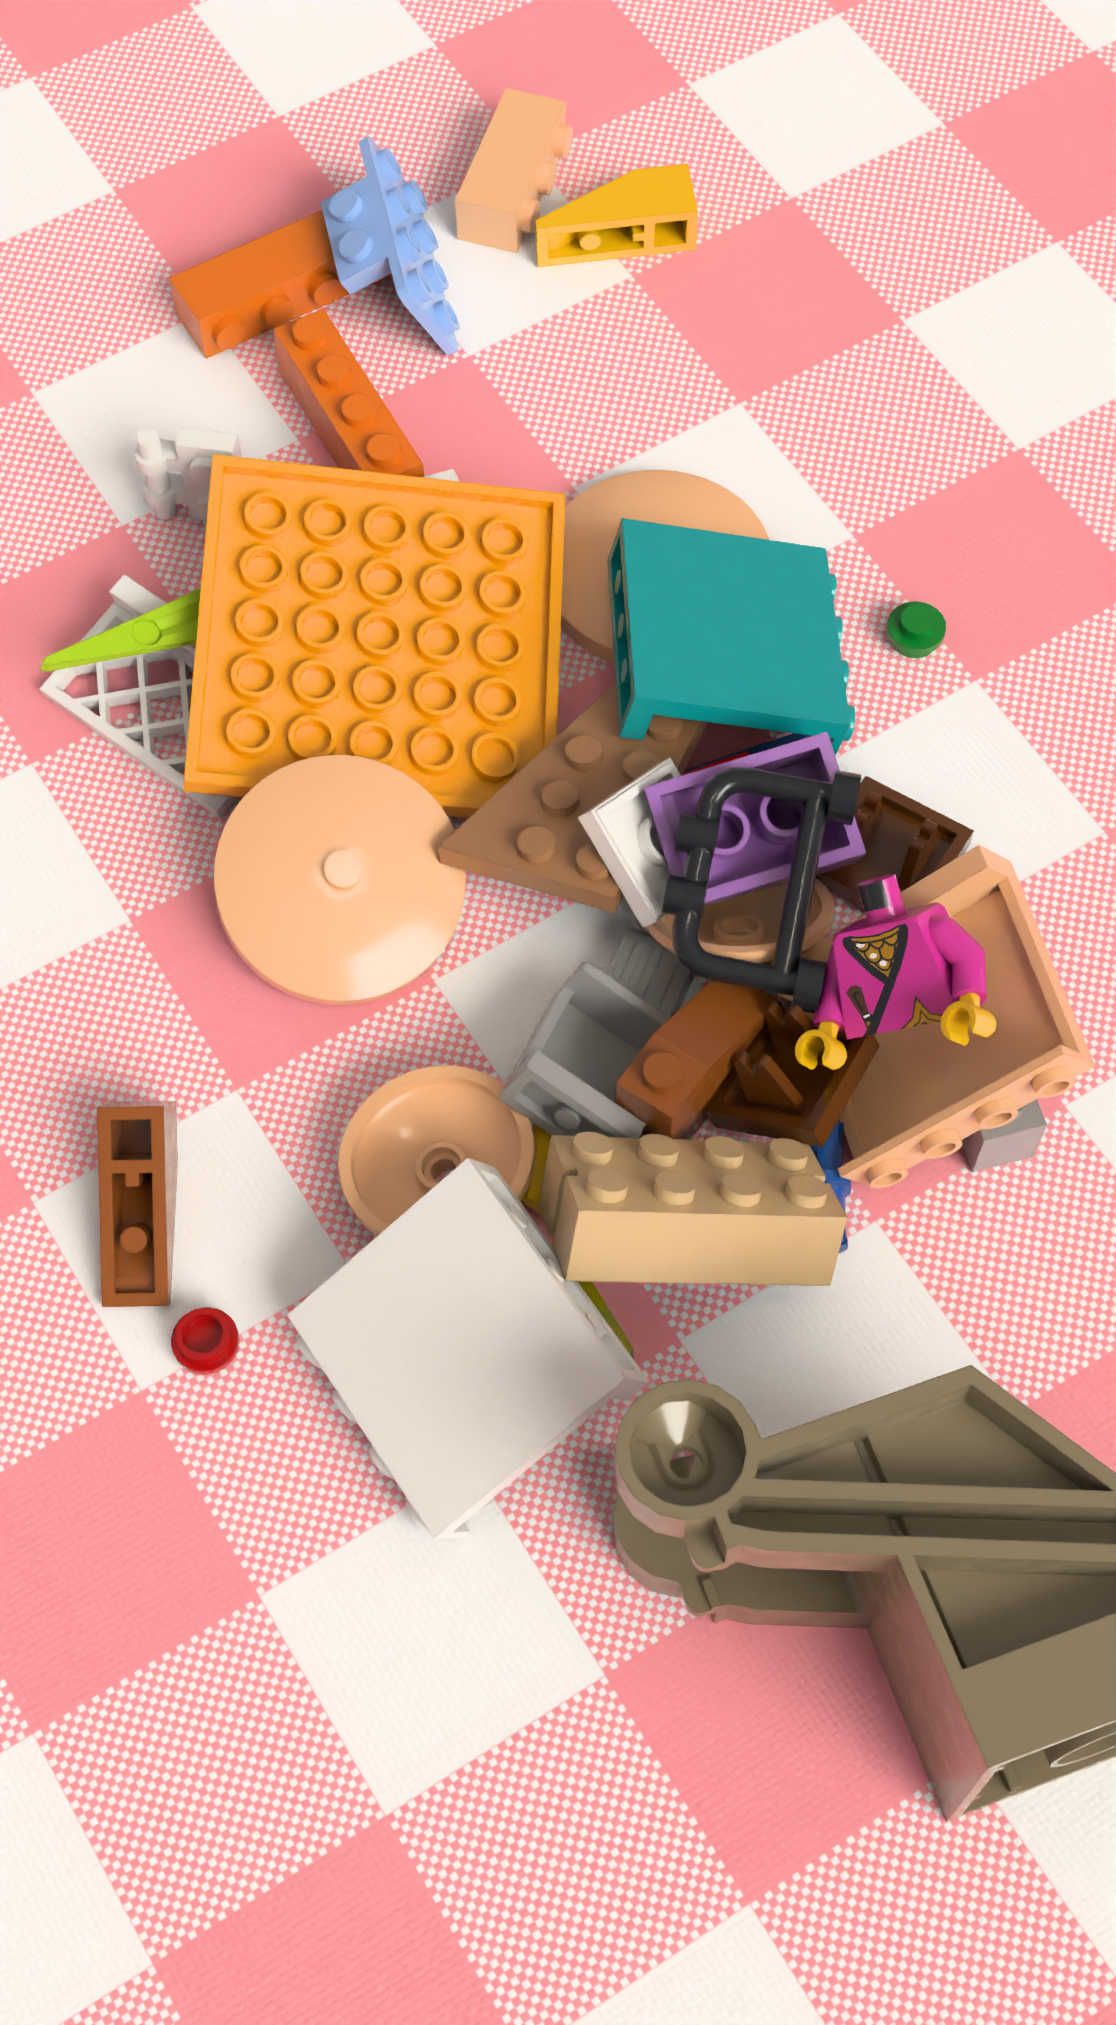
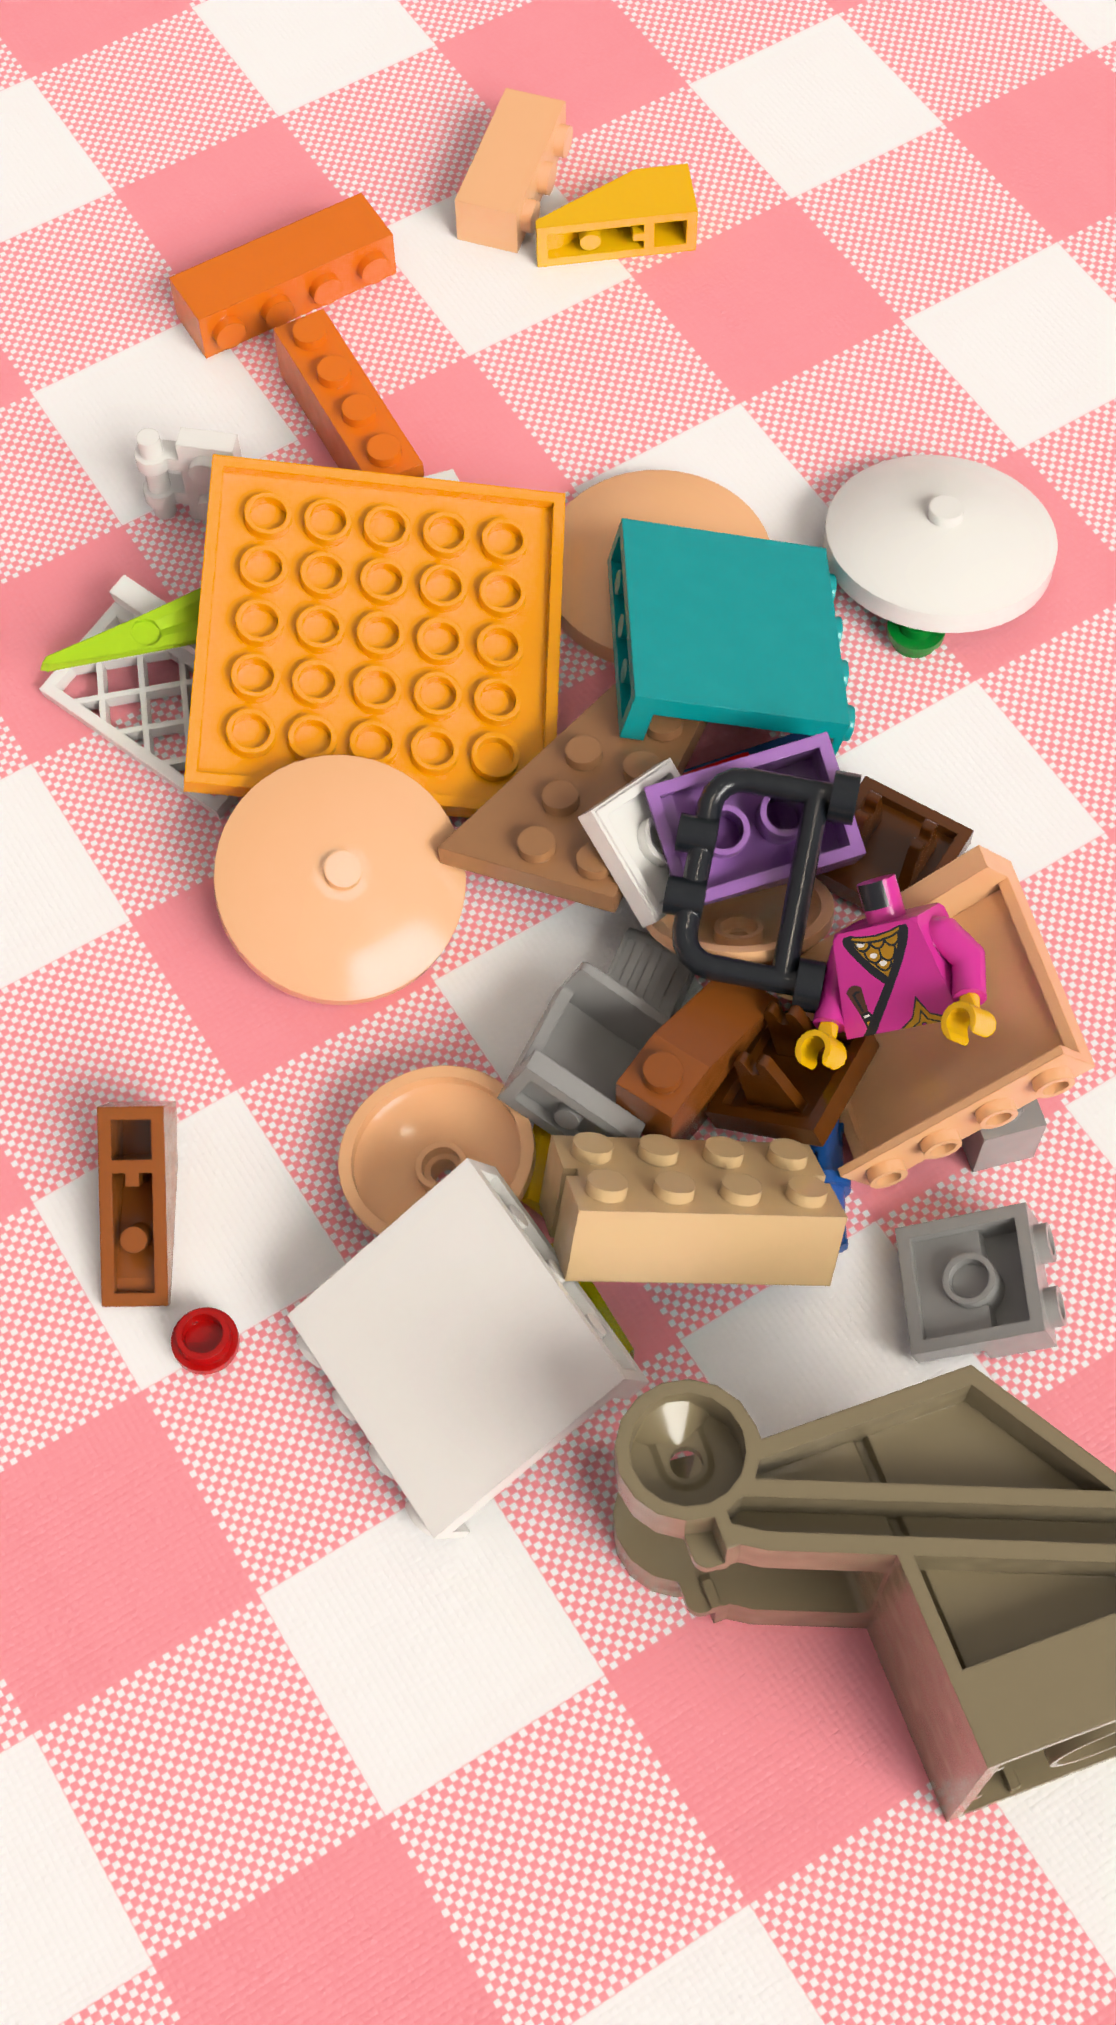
light blue bracket [321,136,460,355] -> none
none -> white dish [823,455,1058,633]
none -> light grey plate [895,1202,1067,1363]

